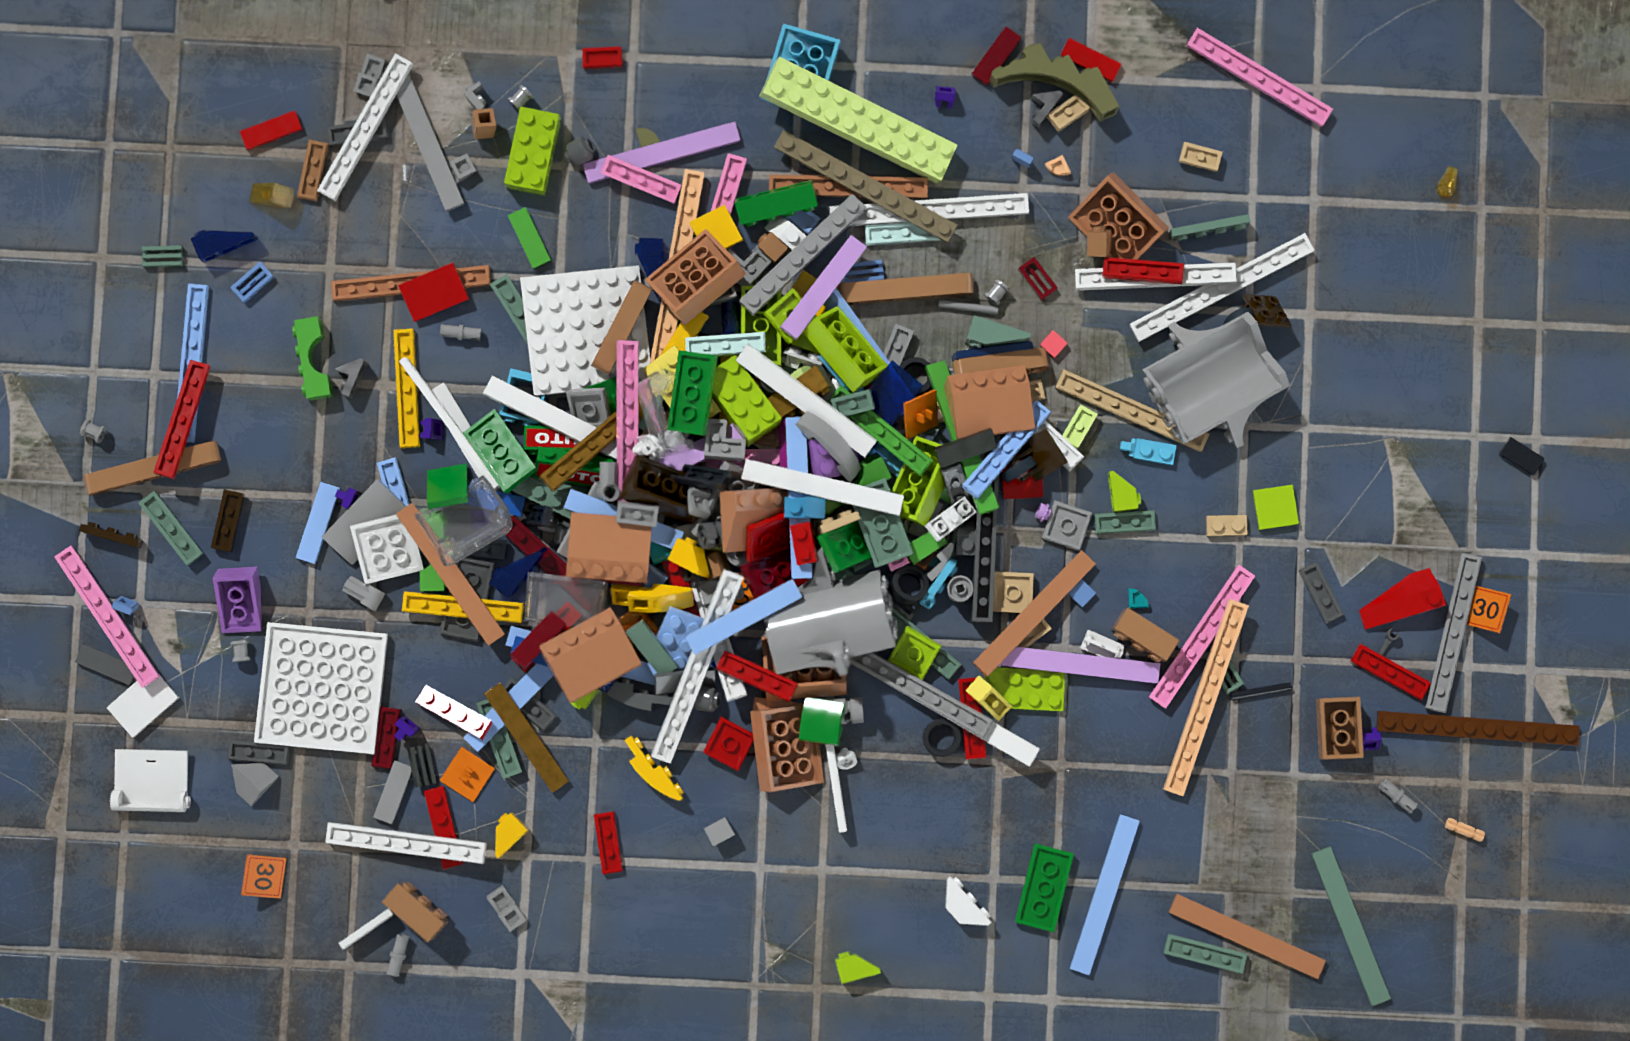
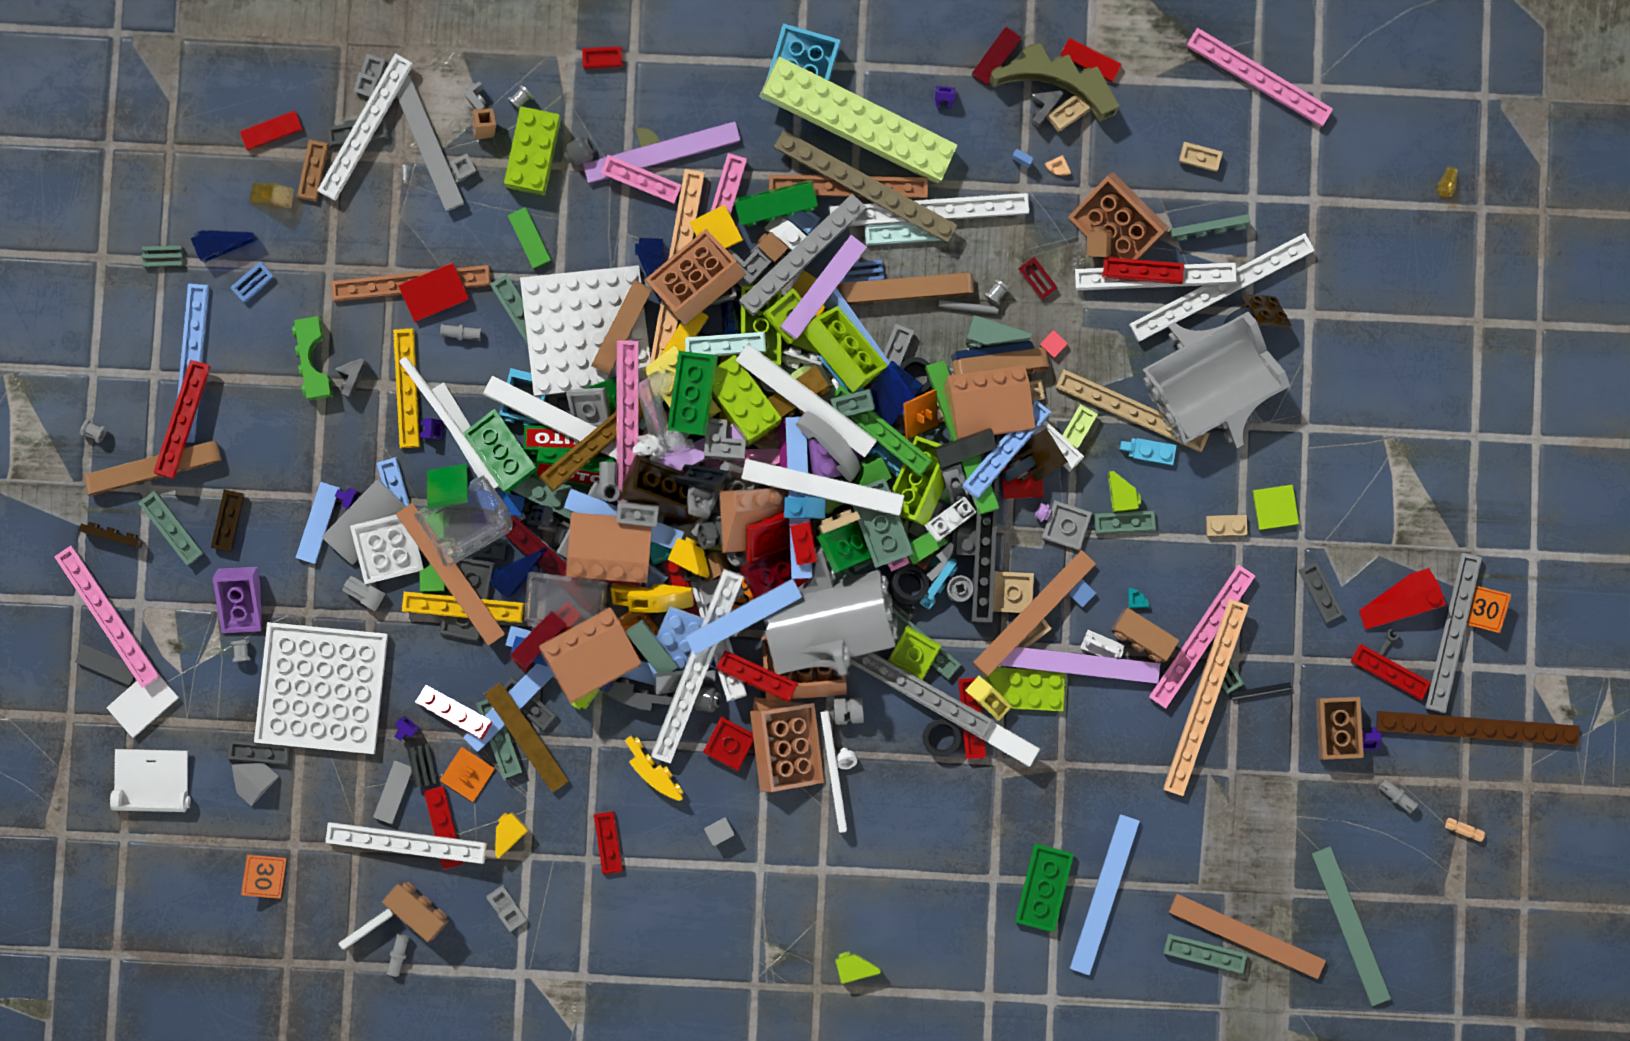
medium blue tile [112,596,139,615] -> none
dark red tile [371,706,401,769] -> none
green slope [799,697,846,746] -> none
white slope [945,876,991,925] -> none
black tile [1499,437,1545,475] -> none

